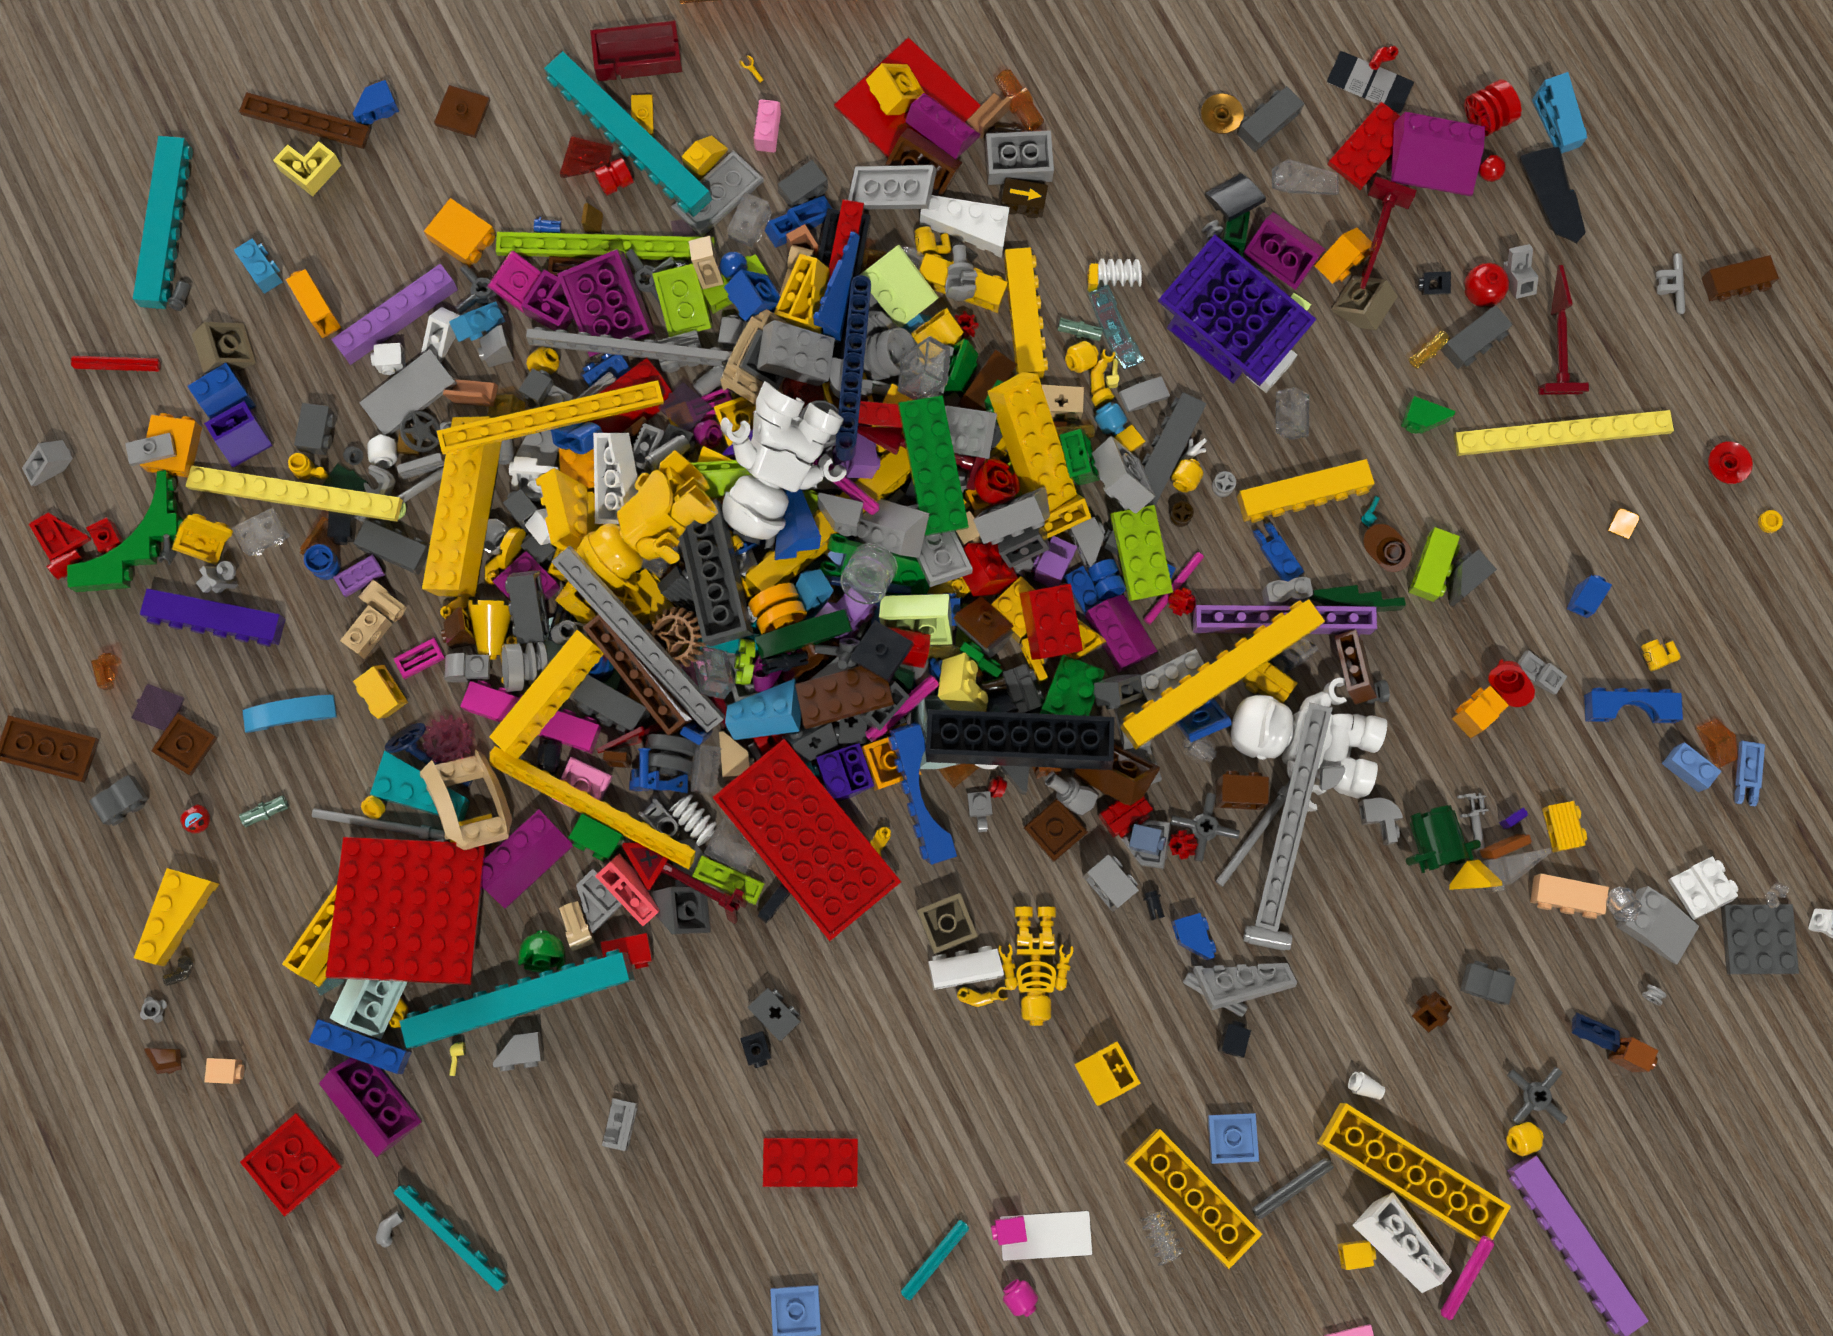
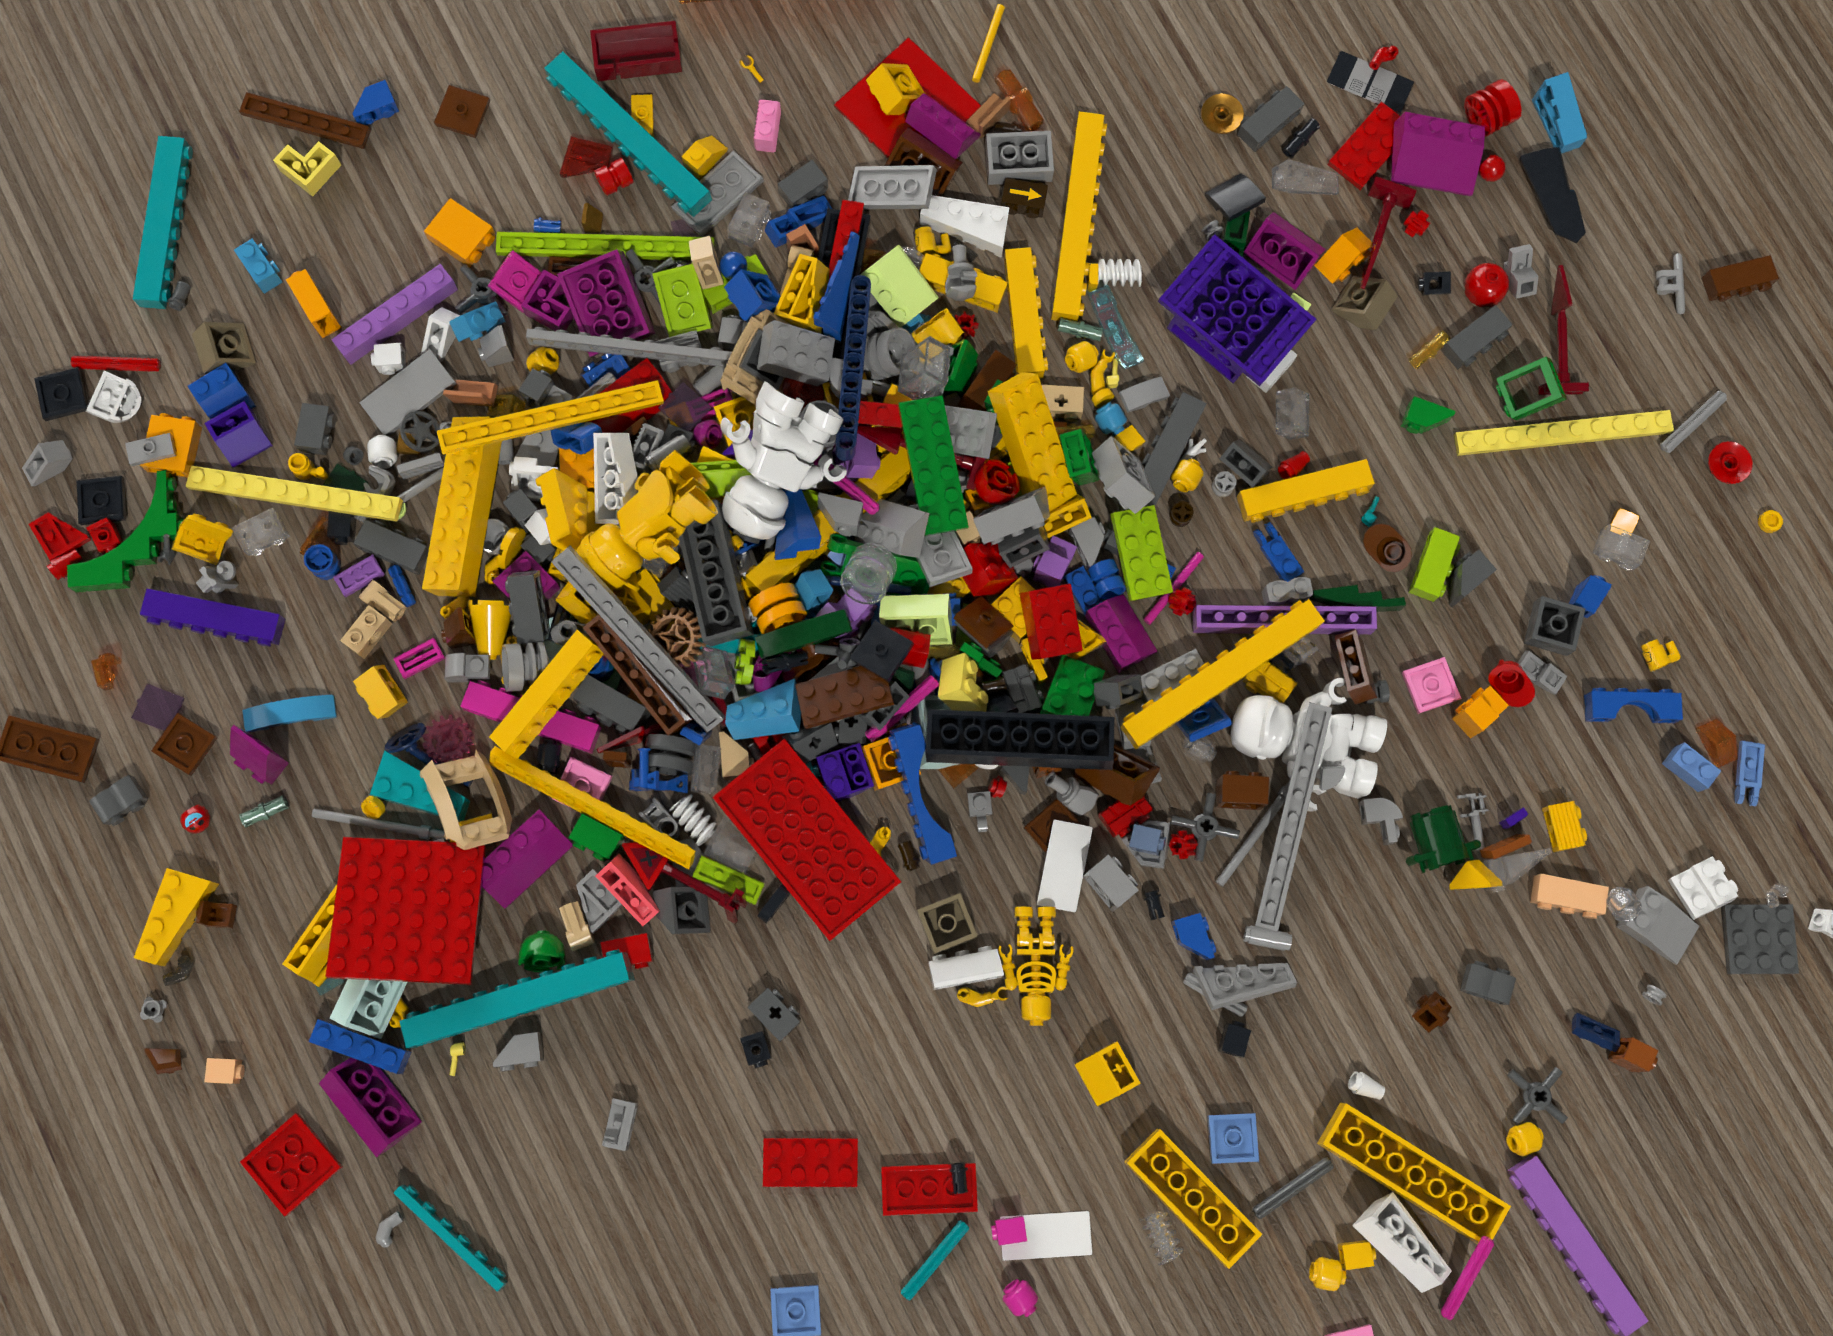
none -> black plate [34,367,88,421]
none -> black plate [76,476,126,525]
none -> white slope [86,371,141,423]
none -> reddish brown bracket [196,900,237,929]
none -> magenta slope [230,725,289,785]
none -> blue axle [388,565,416,607]
none -> red plate [881,1163,978,1216]
none -> dark brown pin [898,841,921,872]
none -> black pin [949,1162,968,1194]
none -> yellow bar [972,4,1005,83]
none -> white sticker [1037,820,1093,912]
none -> yellow brick [1051,111,1107,321]
none -> dark grey brick [1219,439,1273,488]
none -> red cone [1278,451,1310,480]
none -> black pin [1282,118,1320,159]
none -> yellow head [1309,1257,1346,1291]
none -> bright pink plate [1402,657,1462,714]
none -> red gear [1403,210,1431,238]
none -> green window [1496,356,1567,421]
none -> dark grey brick [1524,596,1586,656]
none -> clear brick [1592,524,1650,570]
none -> light grey axle [1660,391,1727,453]

